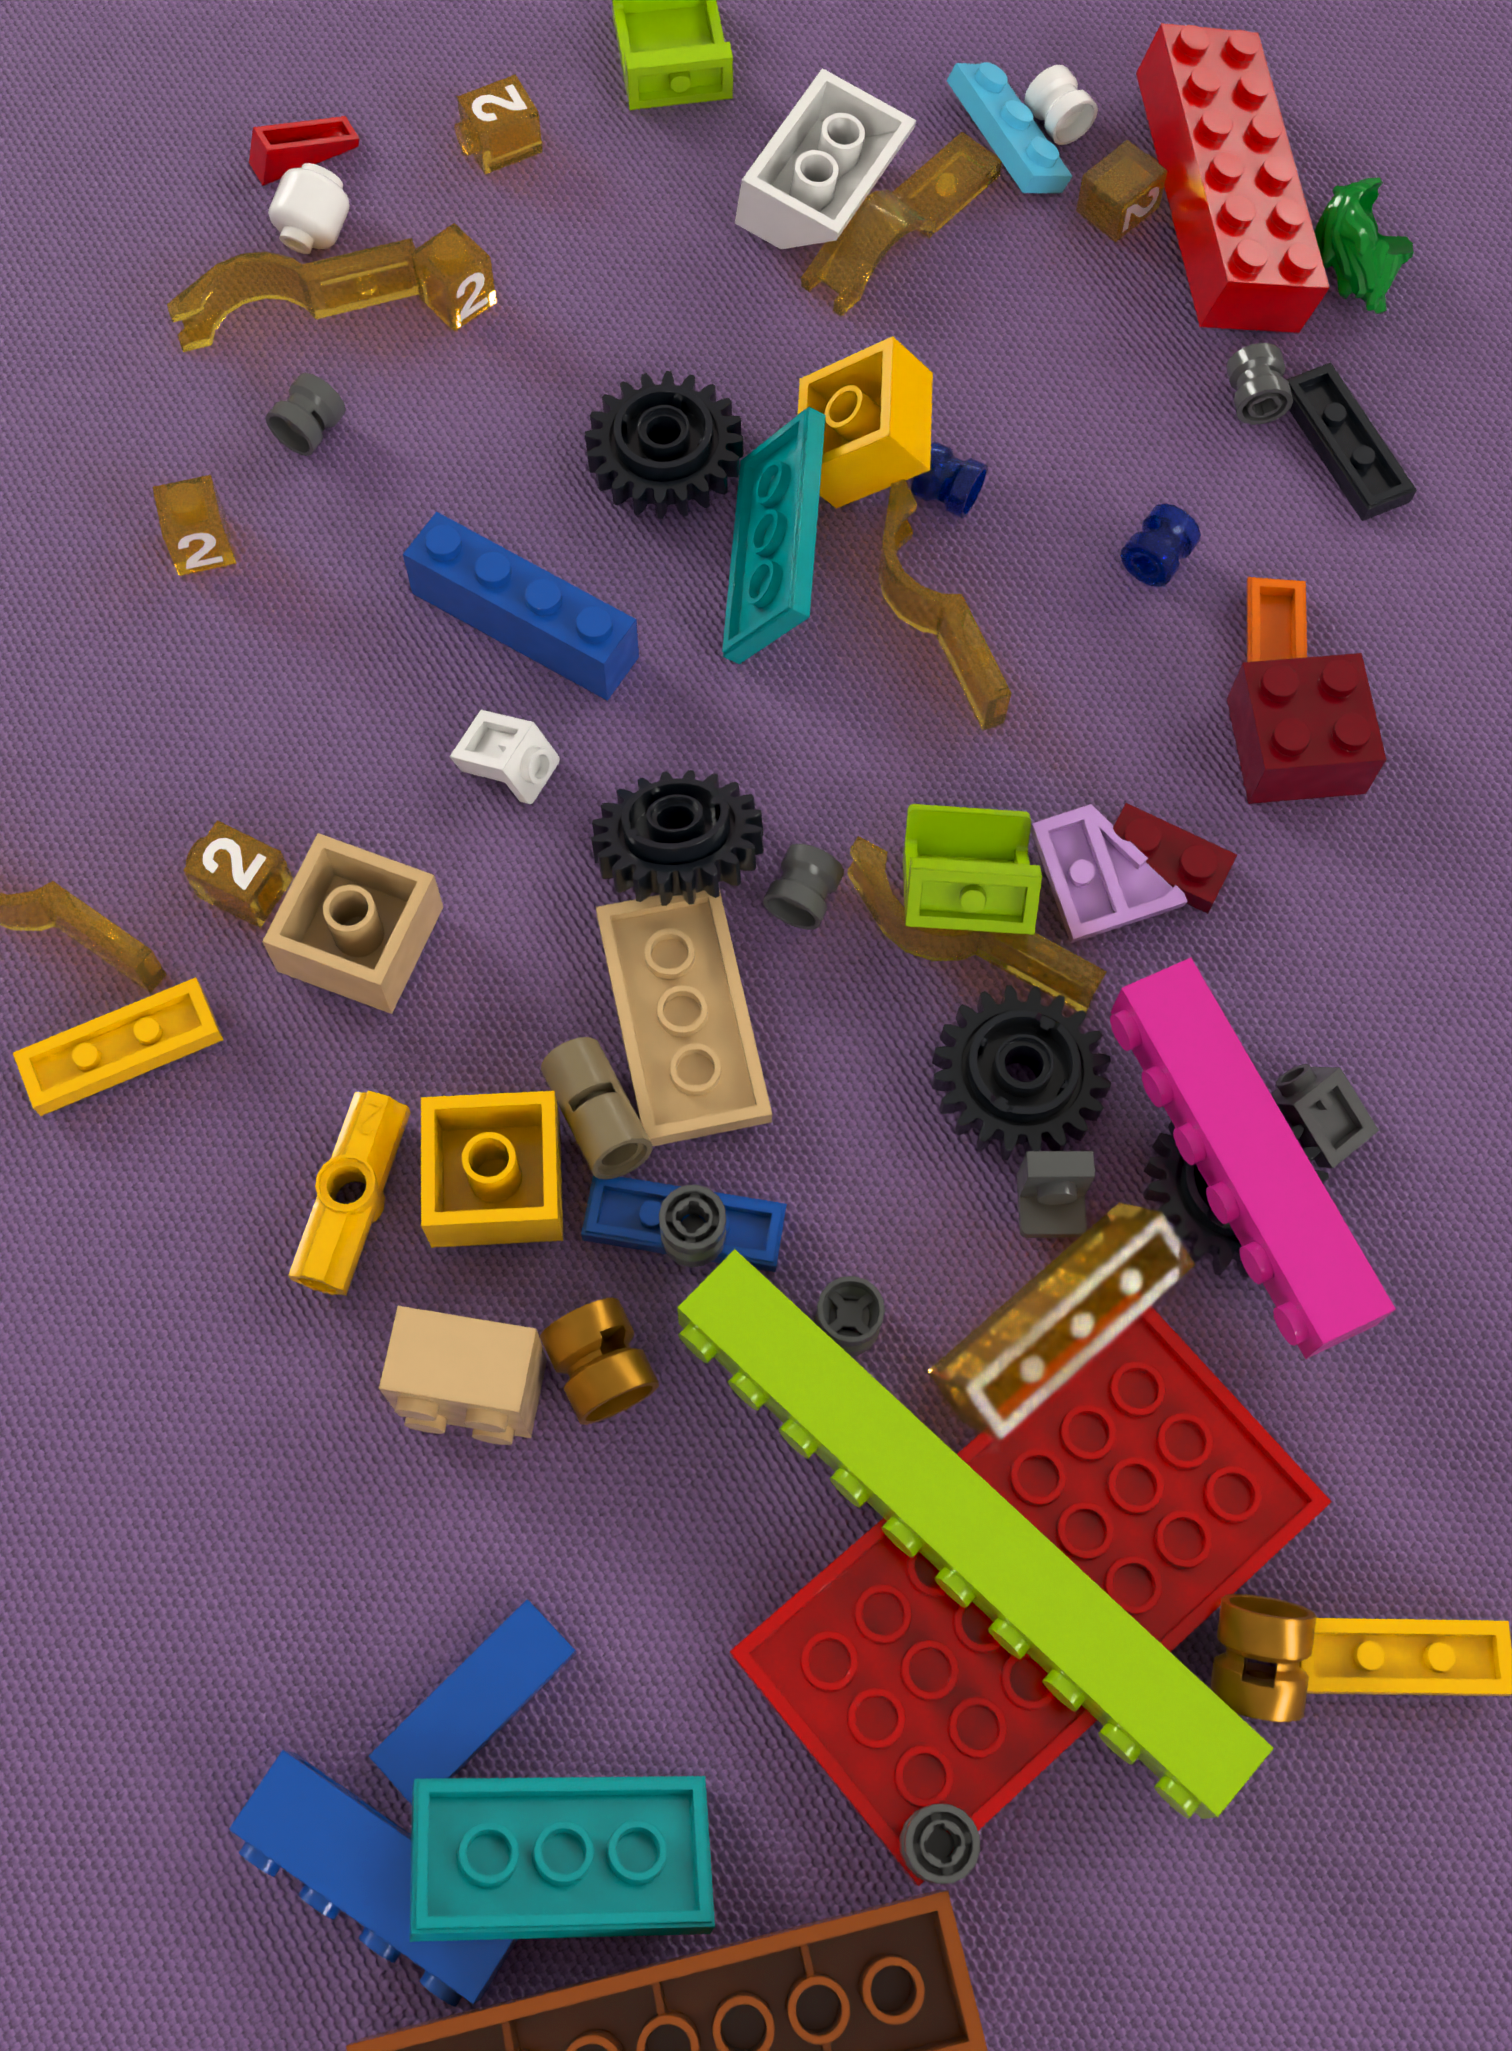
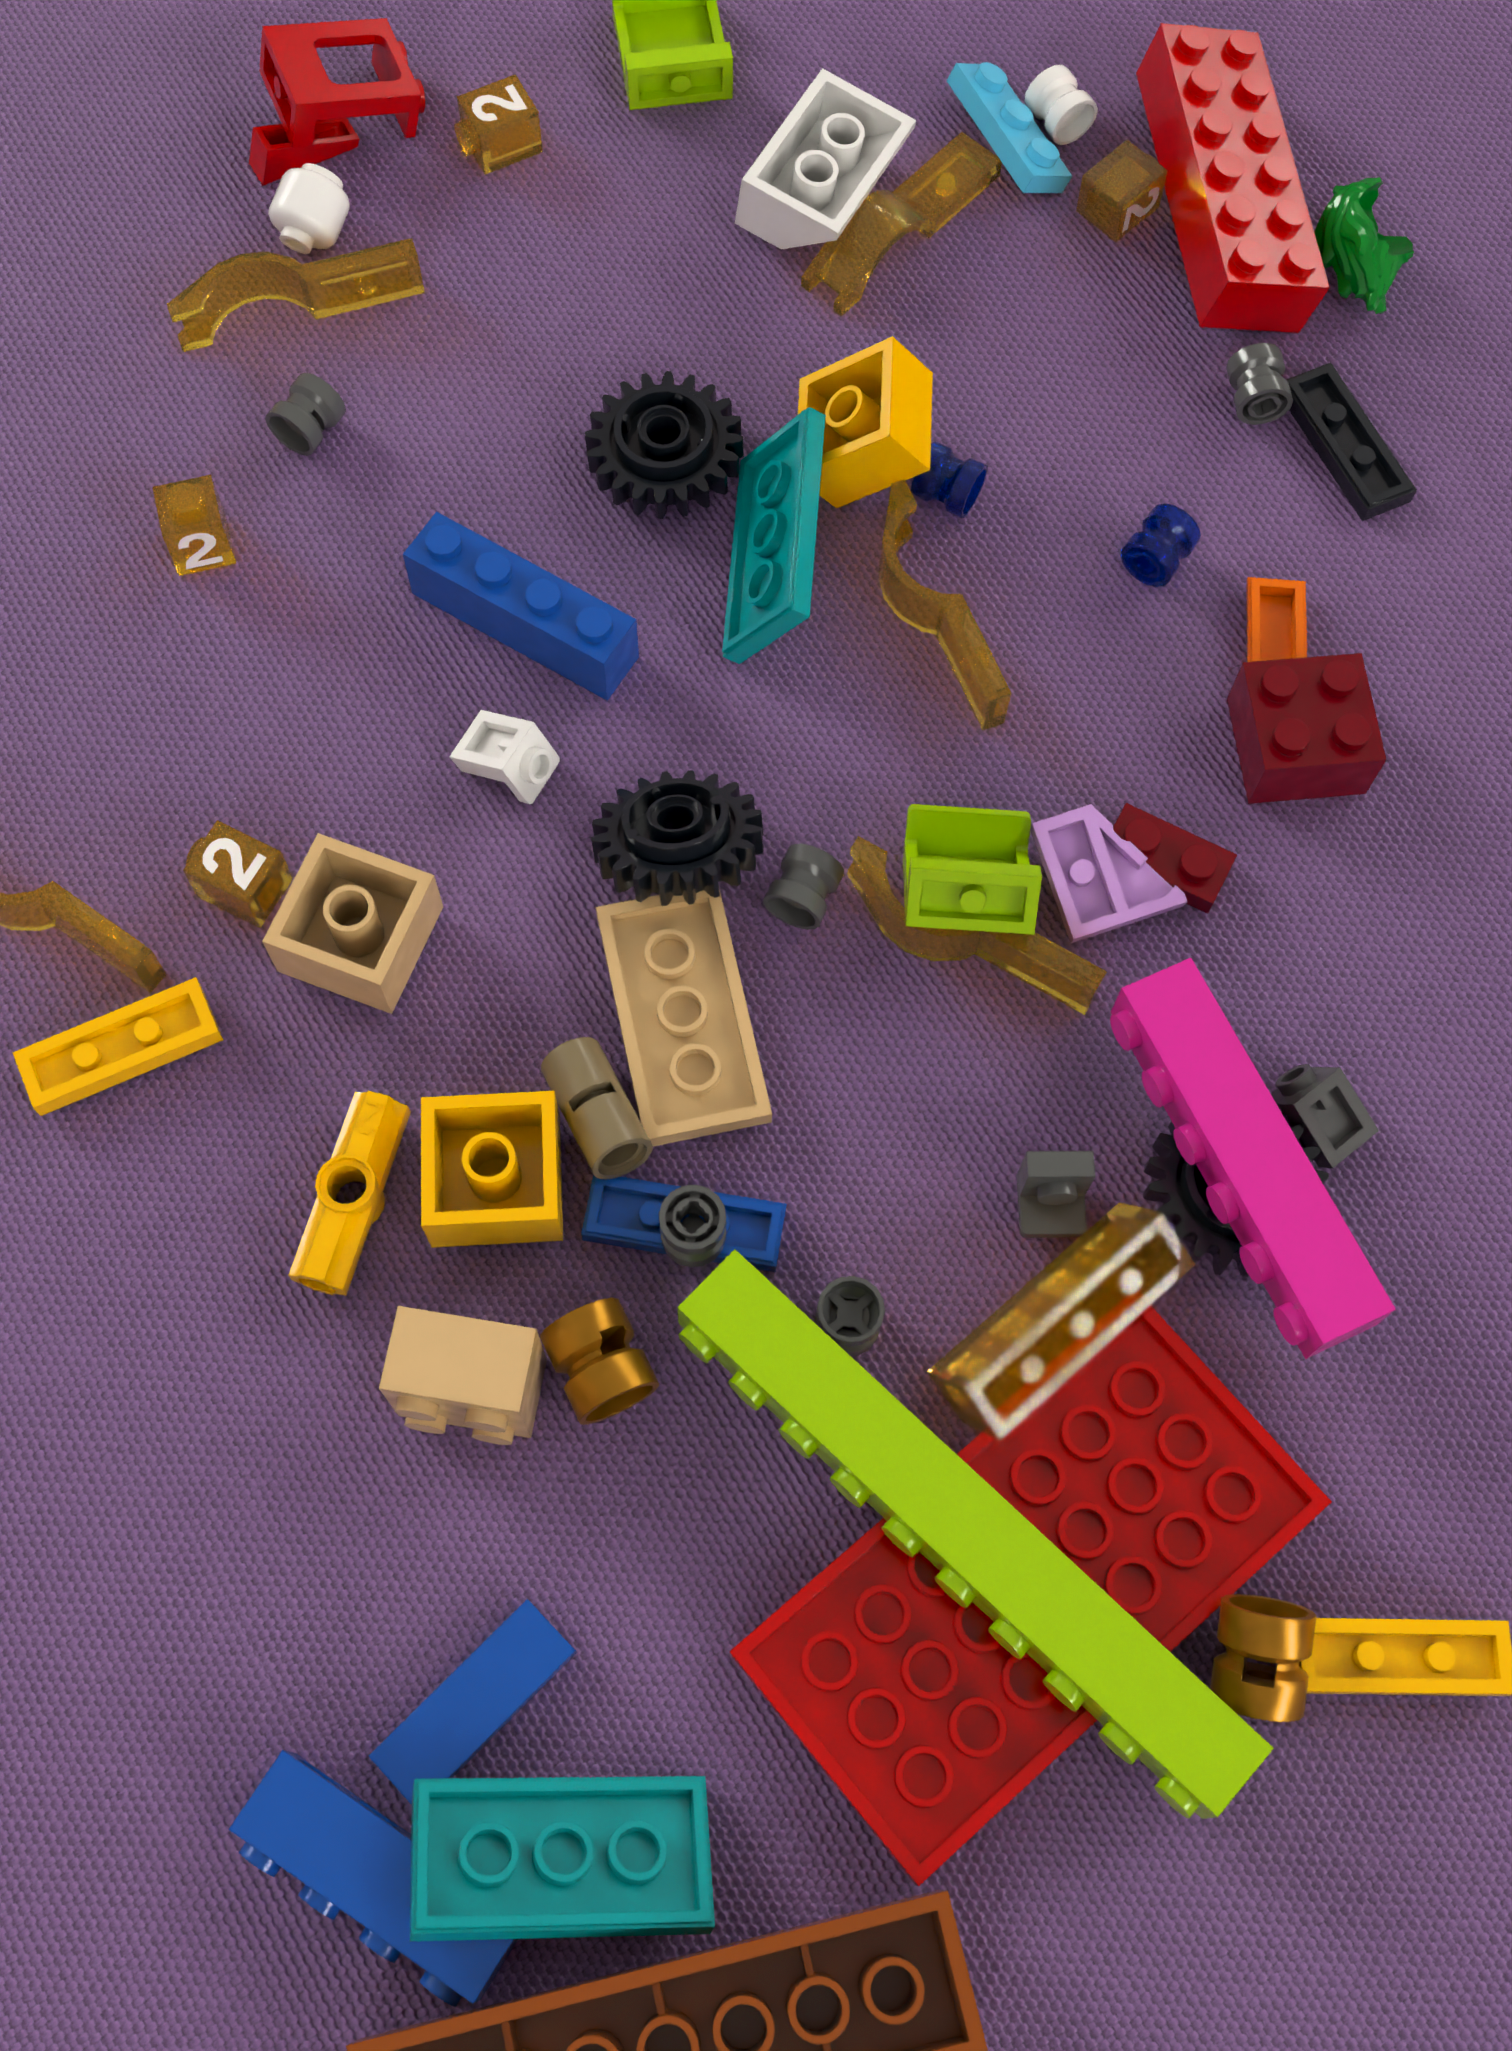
clear yellow brick [411,223,497,332] -> none
dark grey wheel [900,1804,980,1884] -> none
black gear [931,985,1111,1160] -> none
none -> red window [259,18,425,148]

